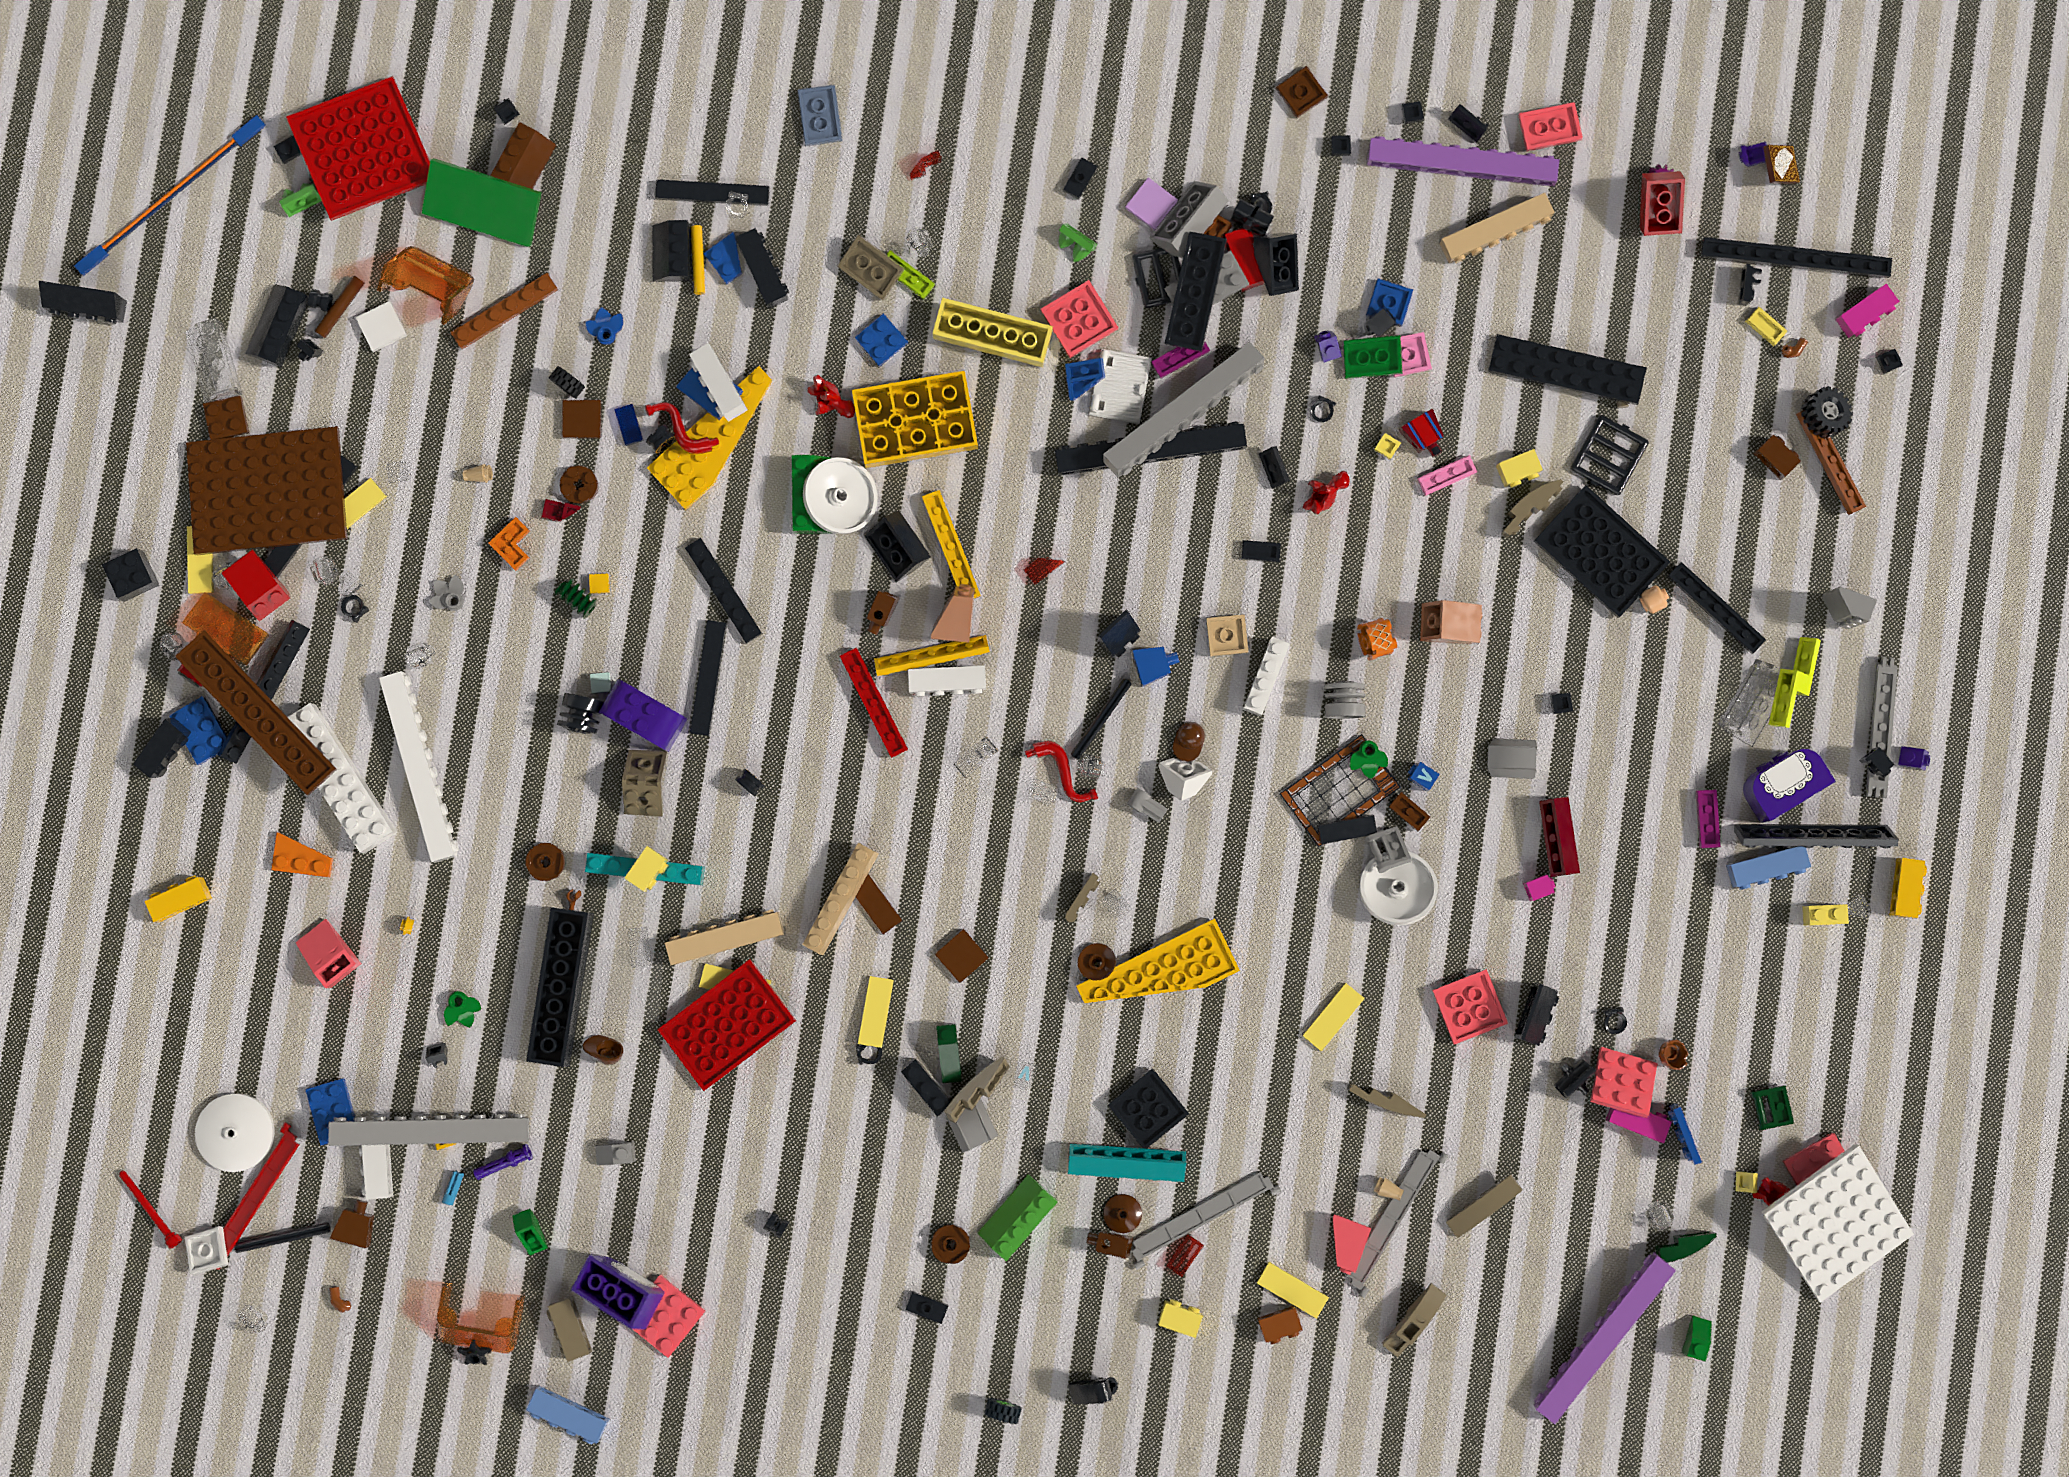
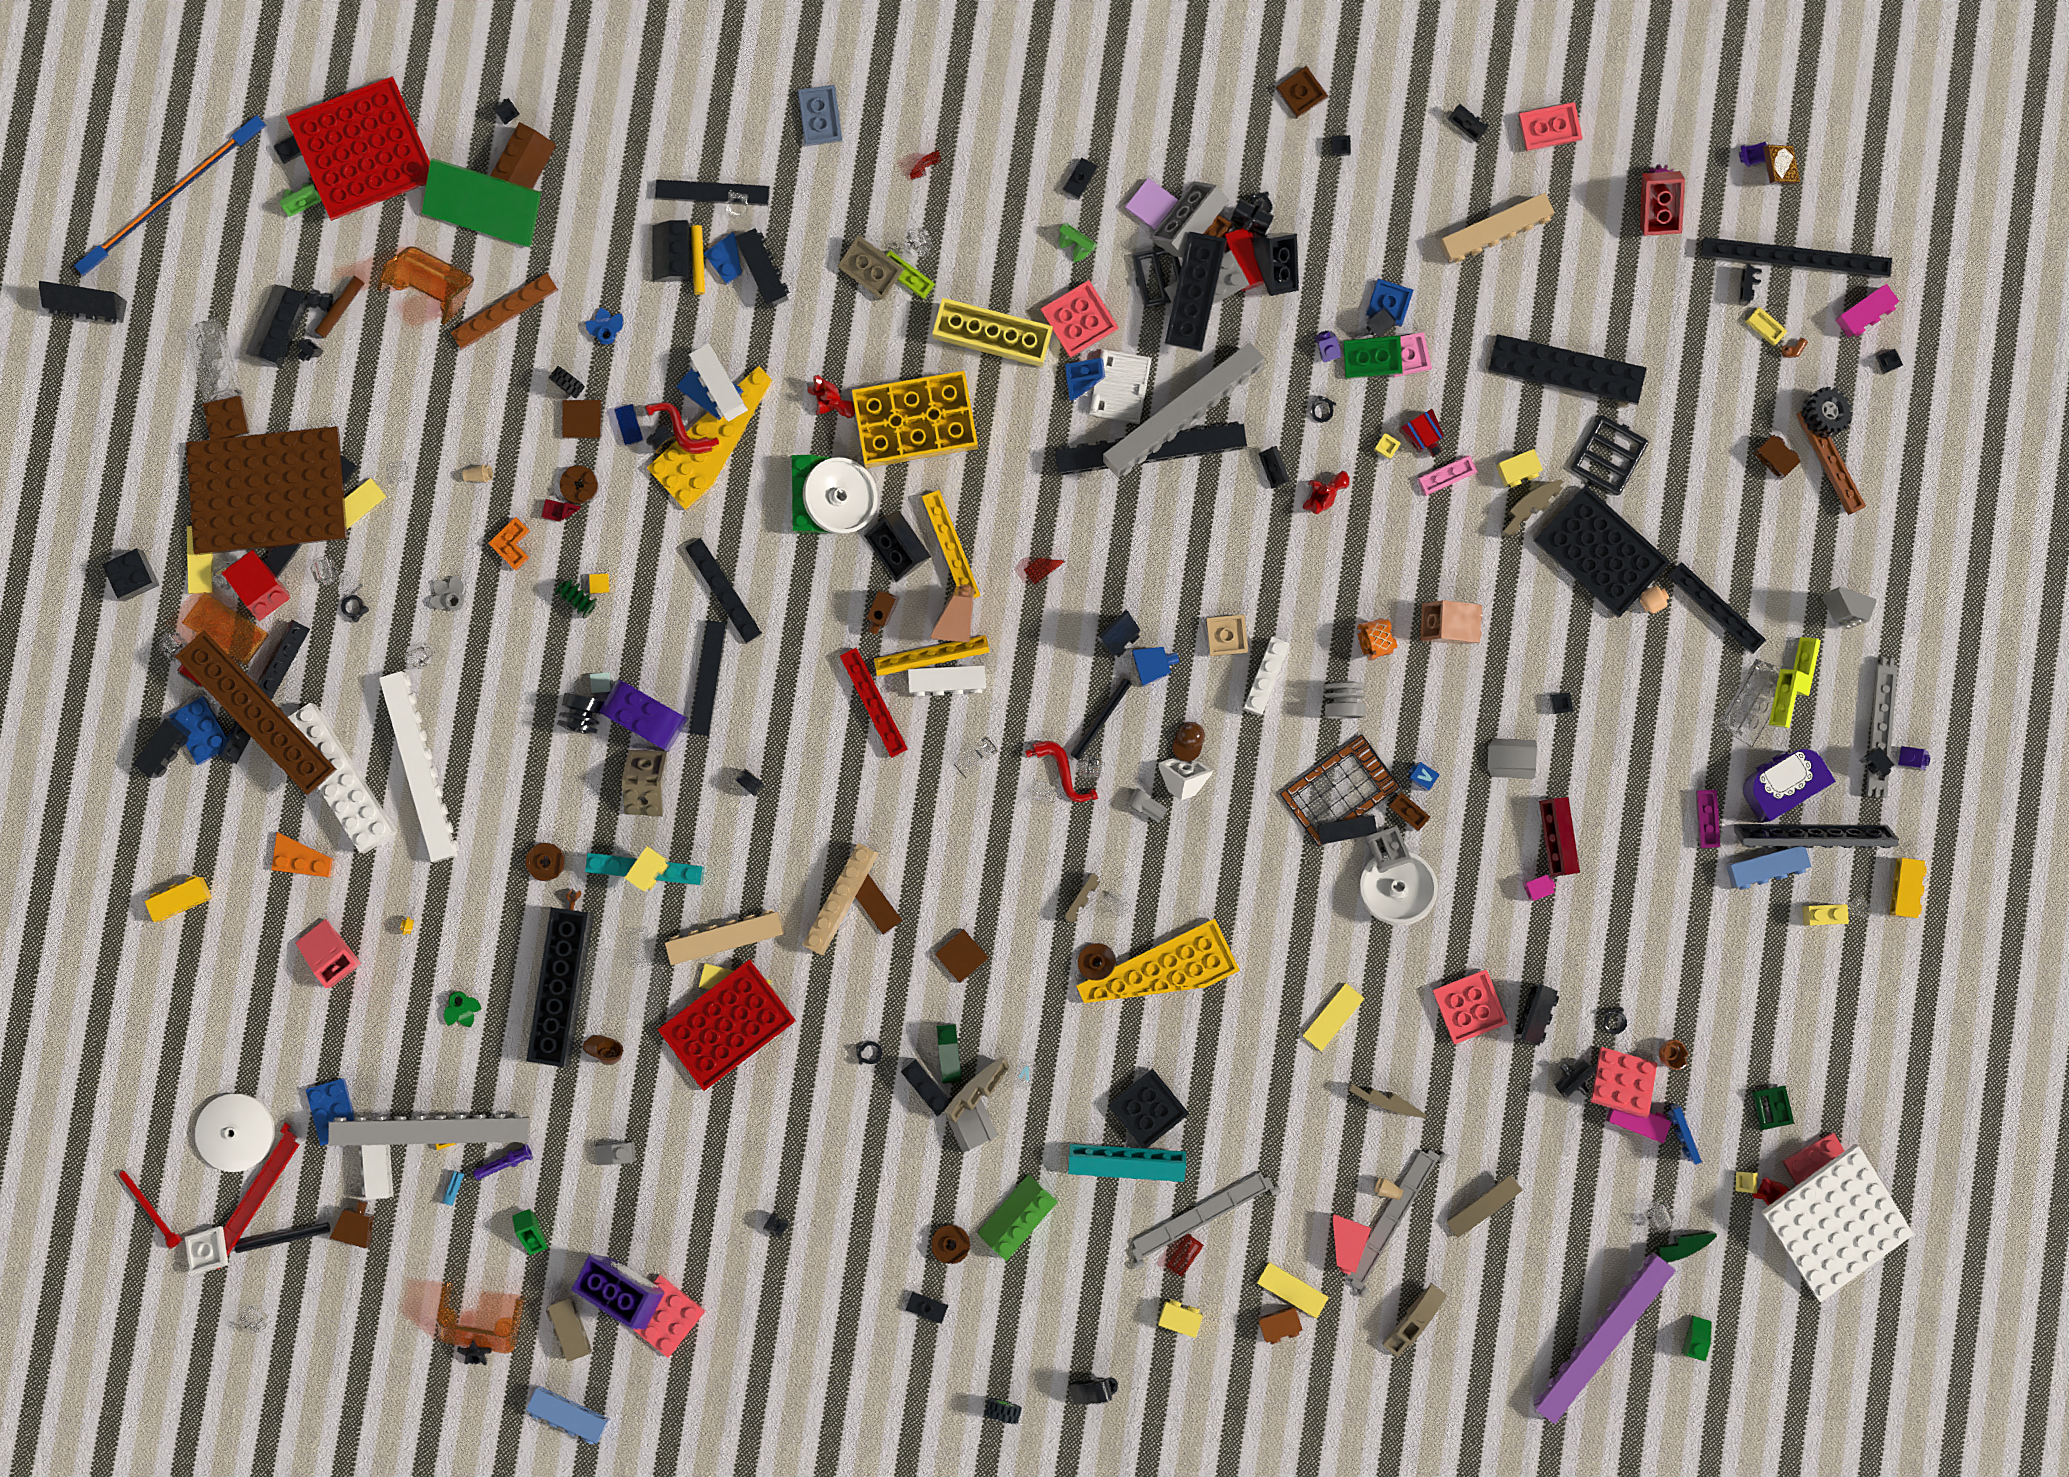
dark orange arm [329,1286,351,1313] -> none
white tile [356,301,408,352] -> none
black tile [426,1043,448,1068] -> none
blue plate [855,313,908,367] -> none
light yellow piece [858,976,894,1048] -> none
reddish brown torso [1086,1230,1134,1259] -> none
reddish brown dish [1104,1194,1142,1233] -> none
magenta plate [1151,342,1210,379] -> none
black tile [1241,540,1281,563] -> none
green plate [1350,740,1388,779] -> none
medium lavender brick [1367,136,1559,187] -> none
black plate [1401,101,1424,124] -> none

